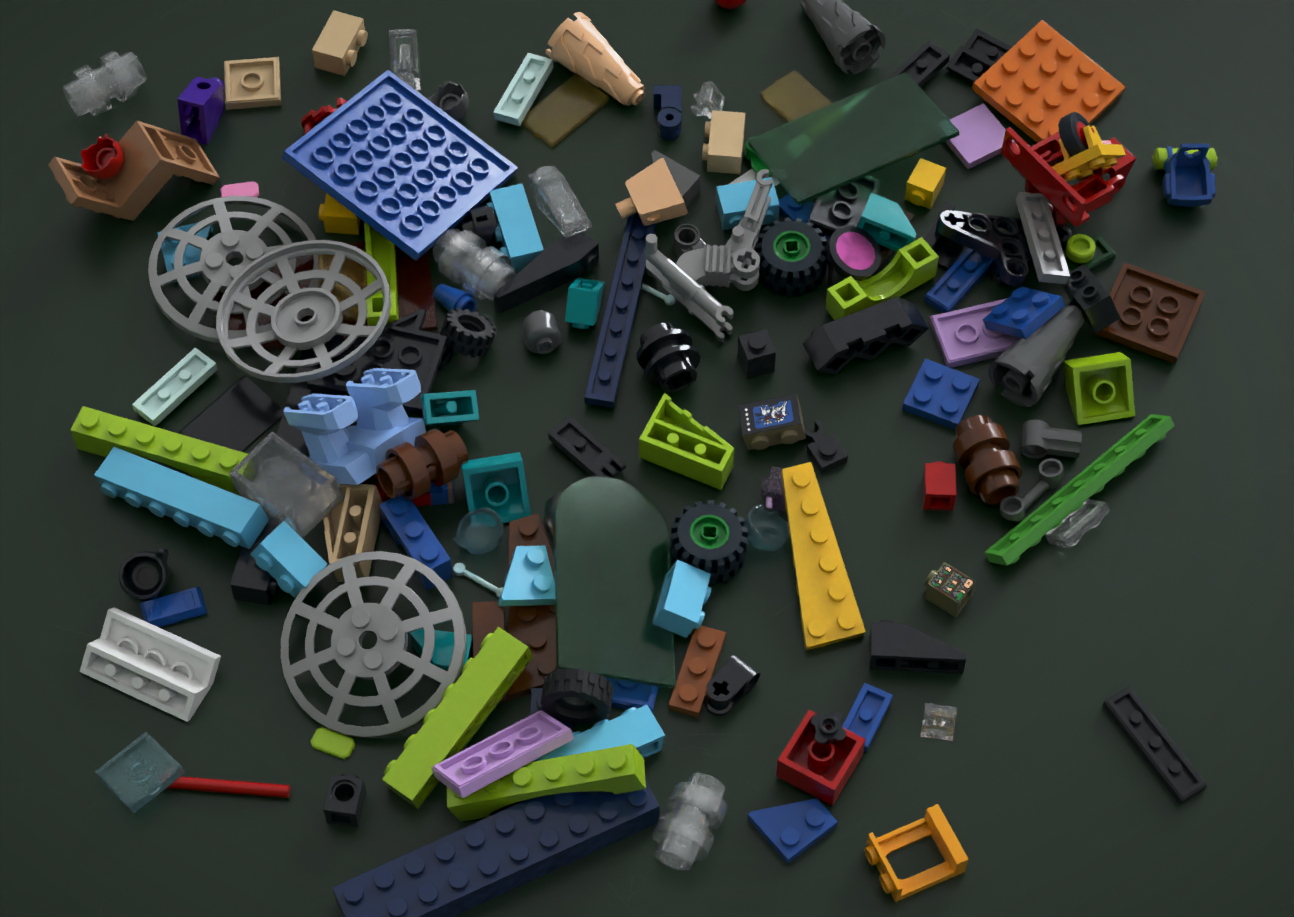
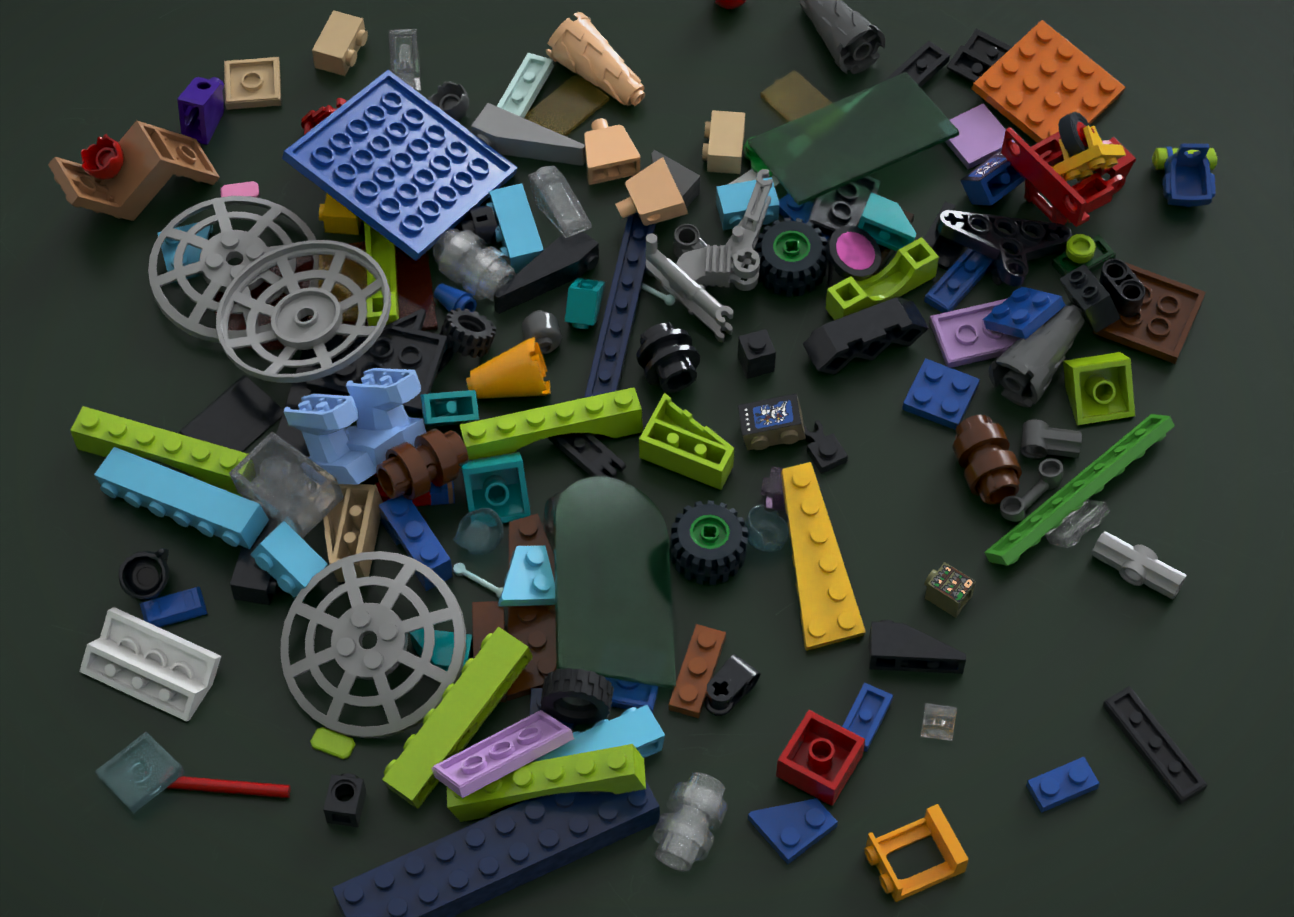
clear piece [62,51,147,117] -> none
light aqua plate [132,347,218,427] -> none
medium azure brick [652,560,711,638] -> none
dark blue leg [653,85,682,140] -> none
clear tile [691,81,725,121] -> none
black plate [811,711,846,744] -> none
yellow brick [905,158,946,209] -> none
red brick [922,461,956,510] -> none
light grey plate [1015,192,1070,284] -> none
none -> lime arch [459,387,643,460]
none -> light orange cone [466,337,551,399]
none -> light grey slope [471,103,586,166]
none -> light nougat torso [584,118,640,185]
none -> blue brick [960,150,1025,205]
none -> blue plate [1026,757,1100,813]
none -> light grey piece [1091,531,1187,600]
none -> black beam [1099,259,1145,317]

